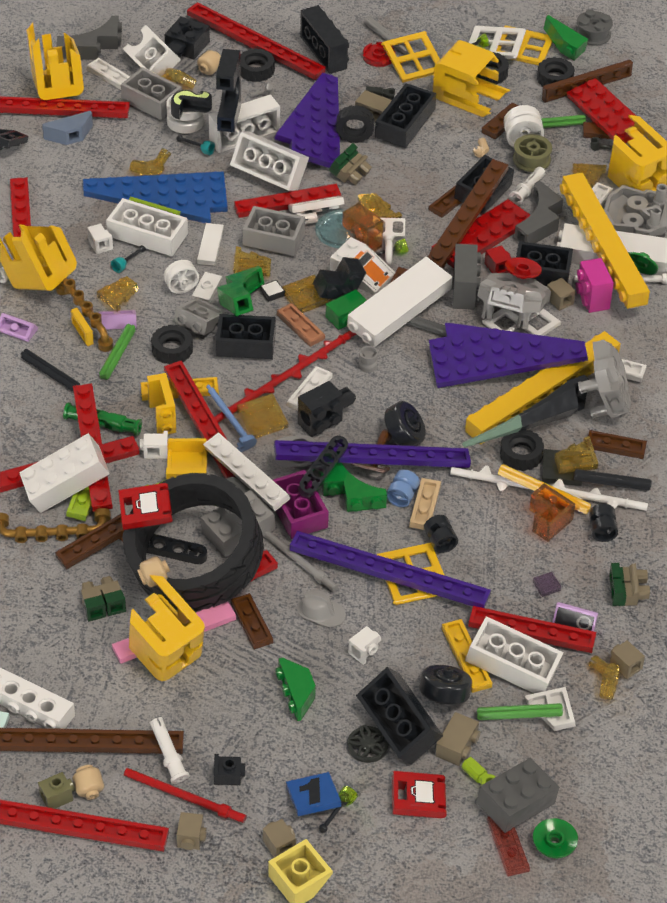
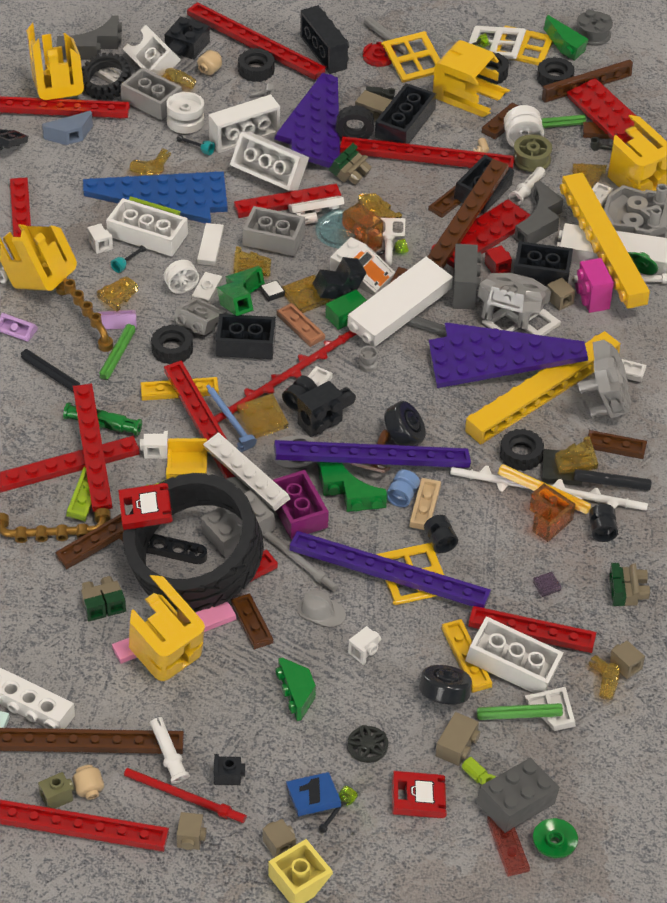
white brick [19,433,110,513] -> none
yellow tile [71,308,94,346] -> none
tan head [137,556,170,587] -> none
yellow panel [147,373,177,434] -> none
black animal [171,90,212,120] -> none
black arch [216,49,241,132] -> none
black beam [298,435,348,498] -> none
black brick [356,667,443,765] -> none
black plate [462,375,589,447] -> none
red dish [505,257,542,279] -> none
slope [552,602,598,631] -> none
none -> black tyre [82,52,132,100]
none -> black wheel [282,375,317,411]
none -> red plate [340,136,515,169]

